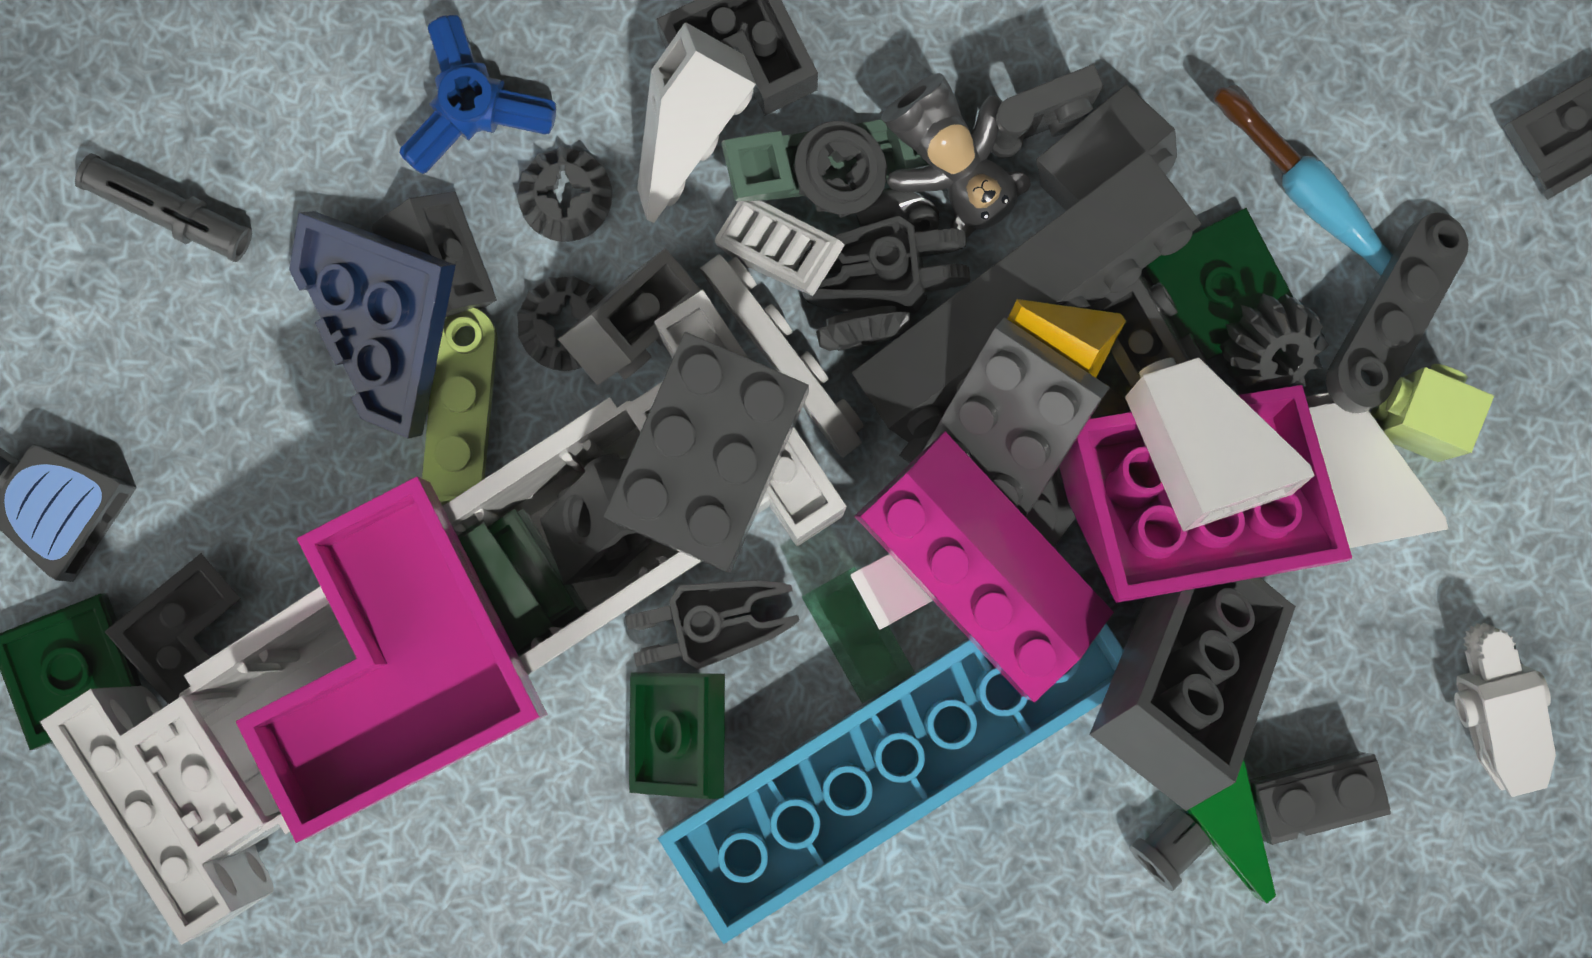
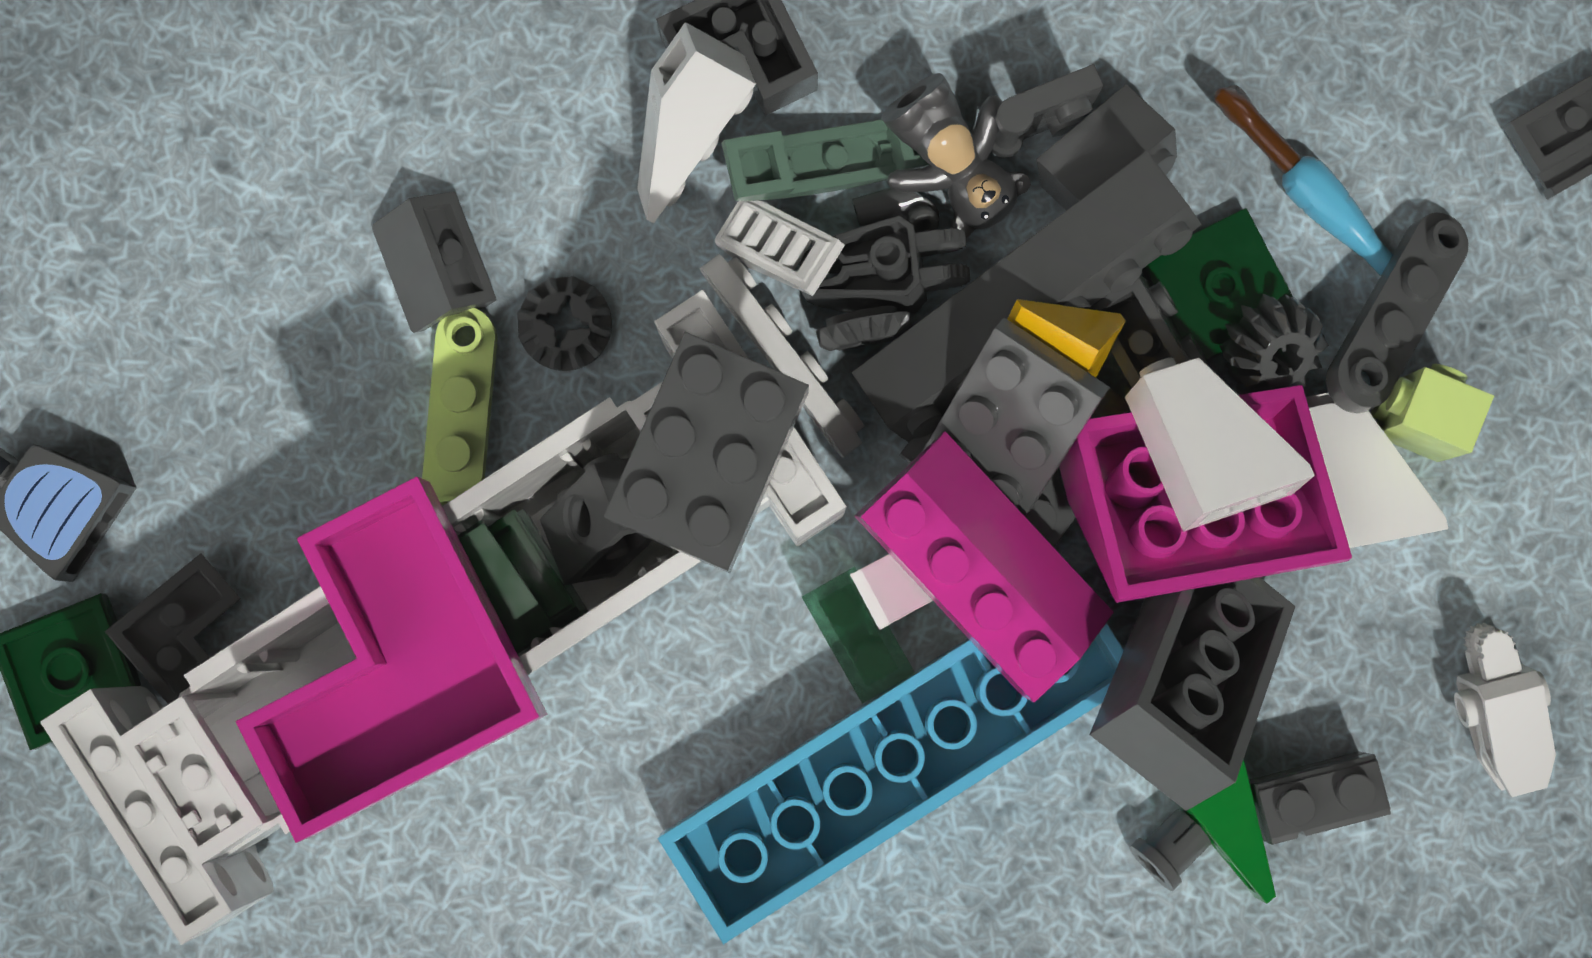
dark grey pin [75,153,252,262] -> none
dark blue plate [289,211,456,439] -> none
blue bush [399,15,556,174] -> none
dark grey gear [517,146,612,242] -> none
light grey brick [558,248,701,386] -> none
dark grey hinge [625,580,799,669] -> none
dark green plate [629,672,725,799] -> none
dark grey gear [791,121,887,218] -> none

